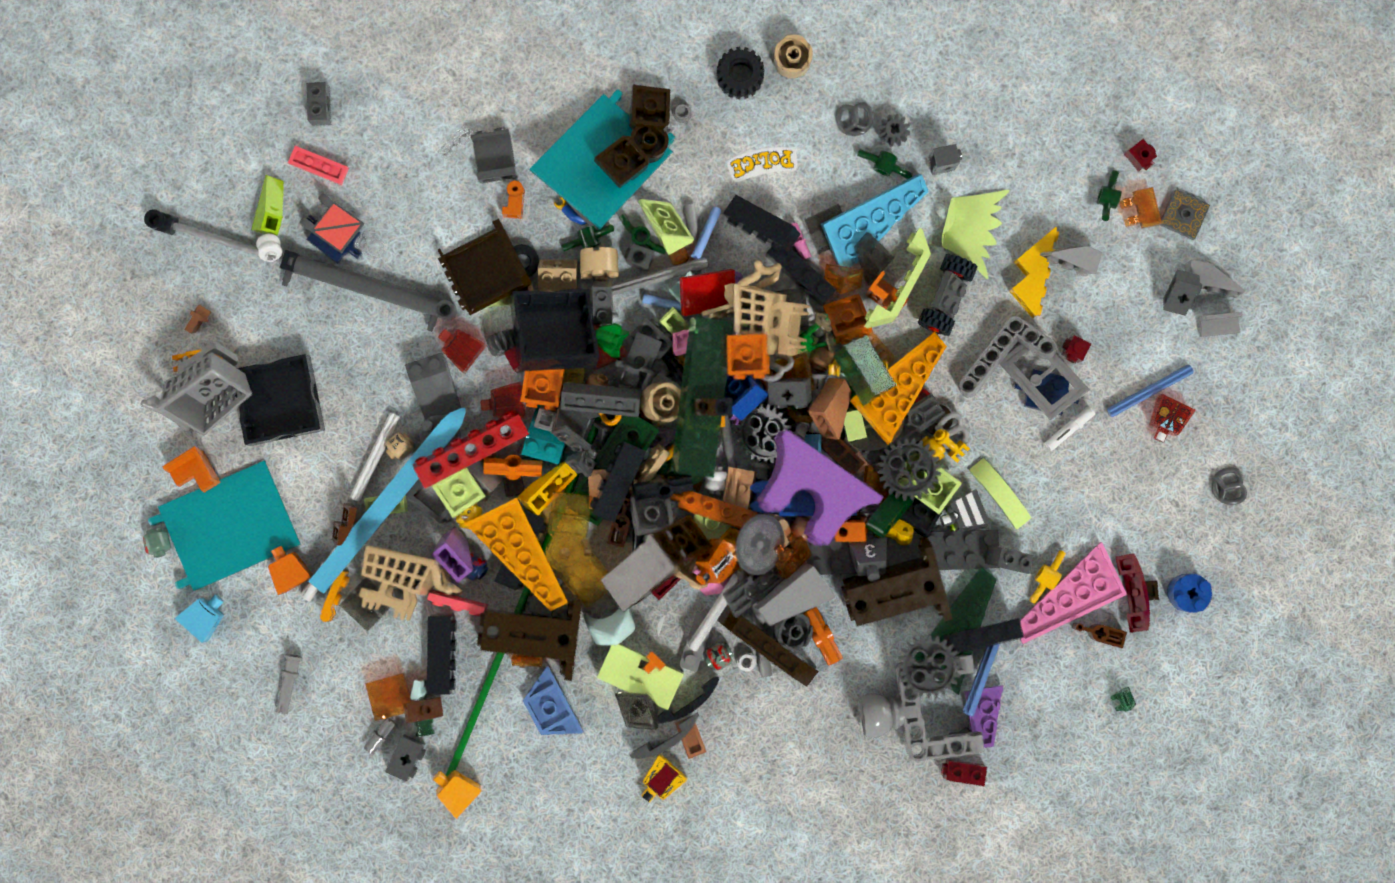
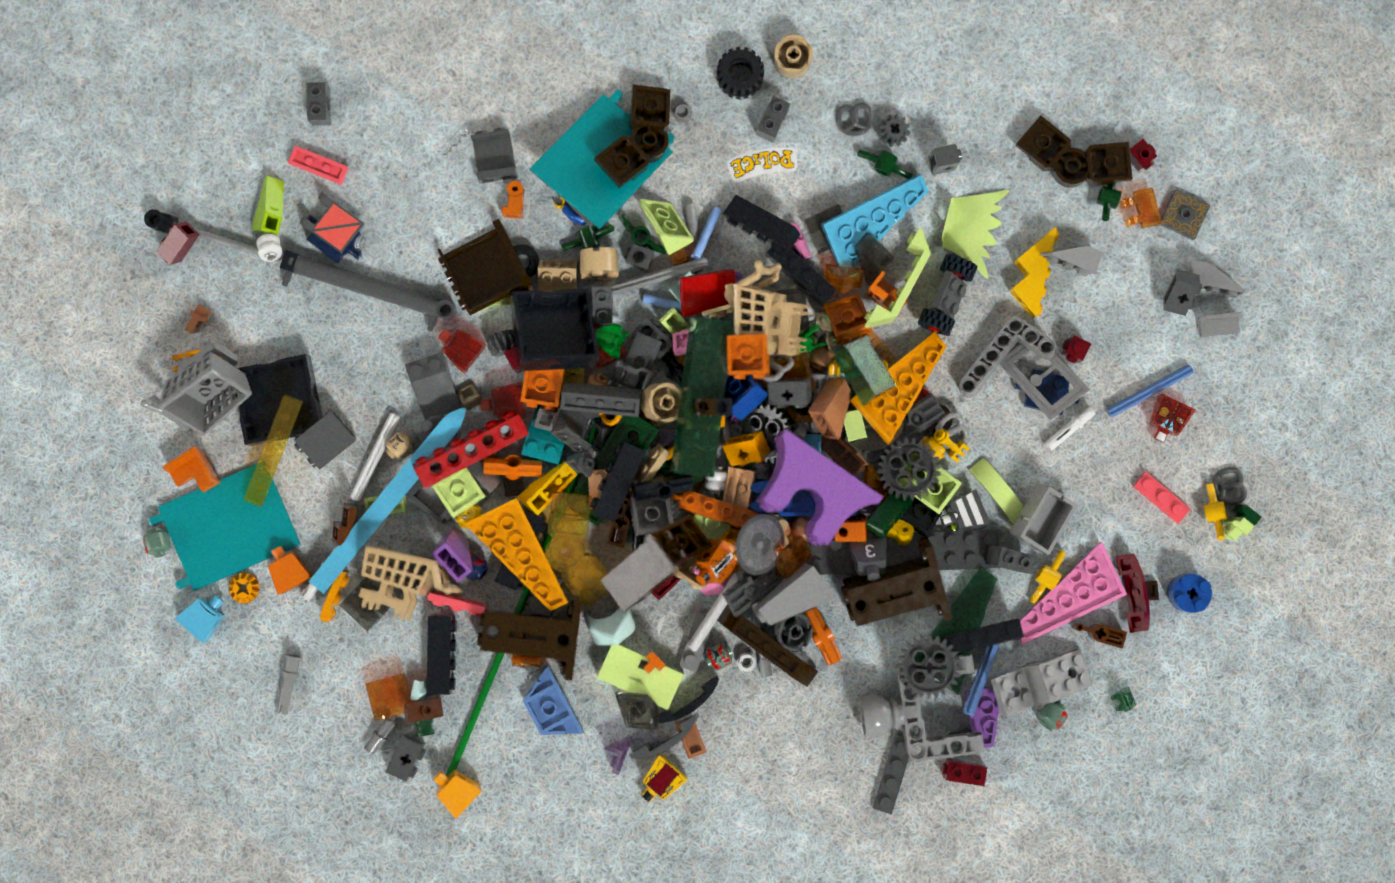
none -> brick [157,221,200,265]
none -> light orange gear [228,573,260,603]
none -> clear yellow tile [244,394,303,507]
none -> dark grey panel [294,409,356,470]
none -> dark tan slope [456,381,484,411]
none -> clear purple slope [604,735,633,775]
none -> light orange brick [722,431,771,467]
none -> dark grey brick [756,96,790,143]
none -> dark grey plate [873,734,910,815]
none -> light grey bracket [990,649,1092,717]
none -> light grey piece [1009,483,1078,555]
none -> dark brown plate [1015,115,1133,188]
none -> sand green head [1039,701,1068,731]
none -> coral plate [1133,472,1190,524]
none -> yellow piece [1204,483,1228,541]
none -> hips [1222,504,1262,541]

